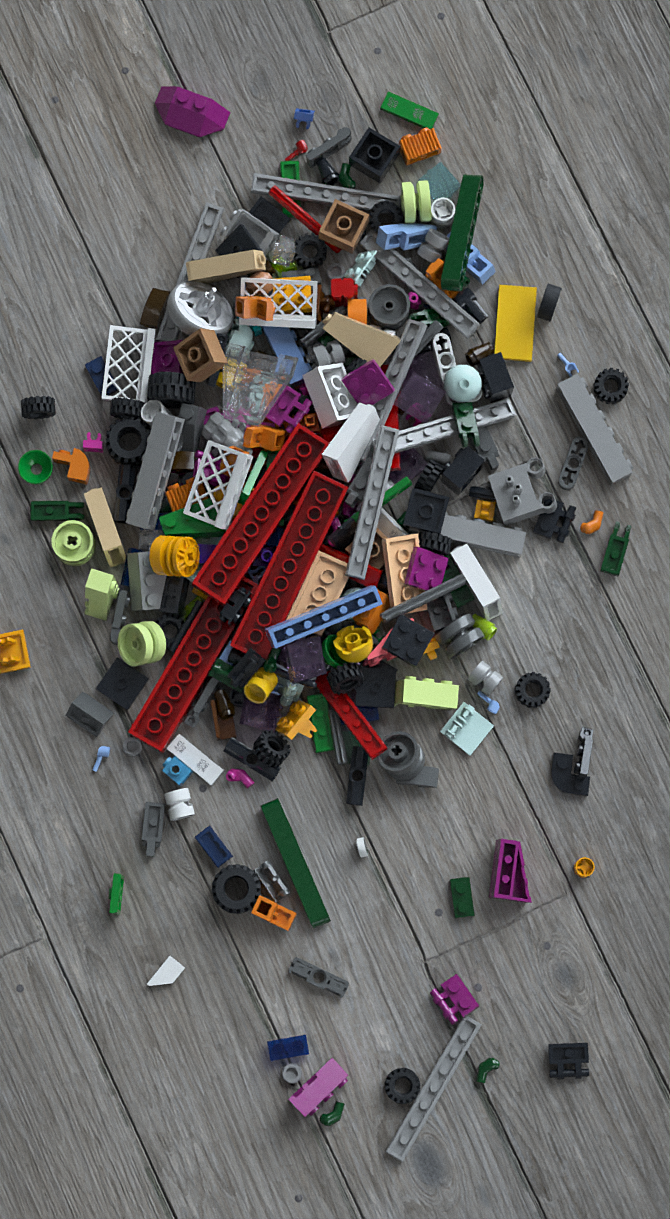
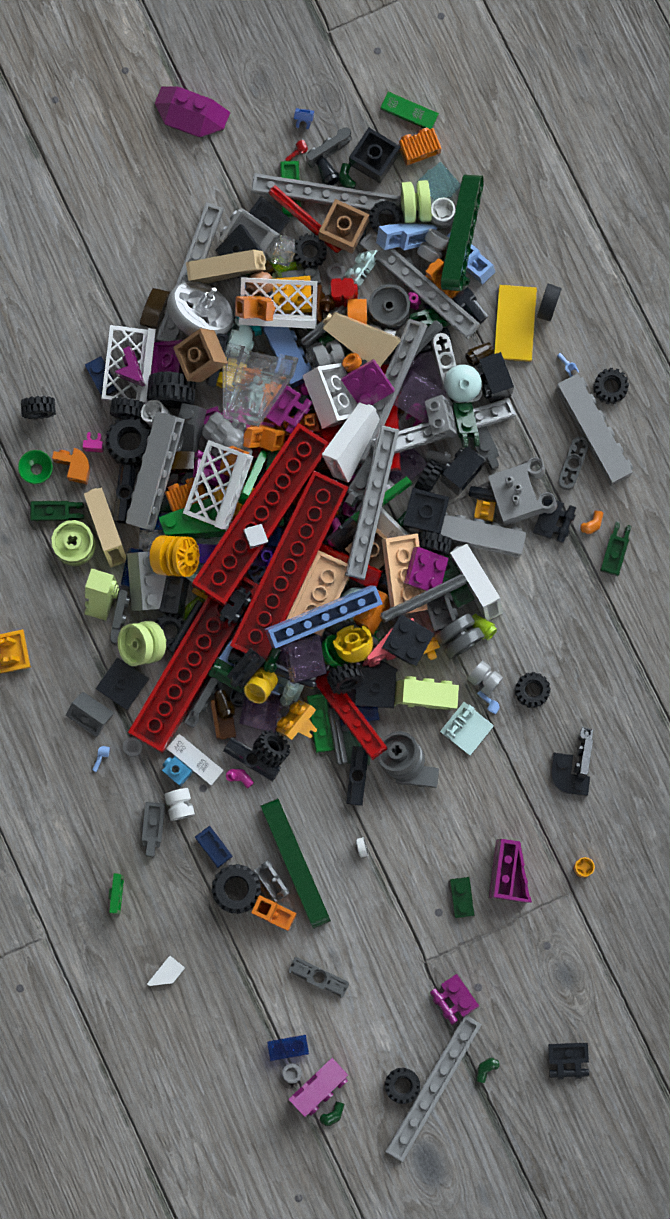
none -> magenta slope [115,346,146,387]
none -> slope [243,524,268,549]
none -> orange tile [342,353,362,372]
none -> light grey bracket [425,395,458,438]

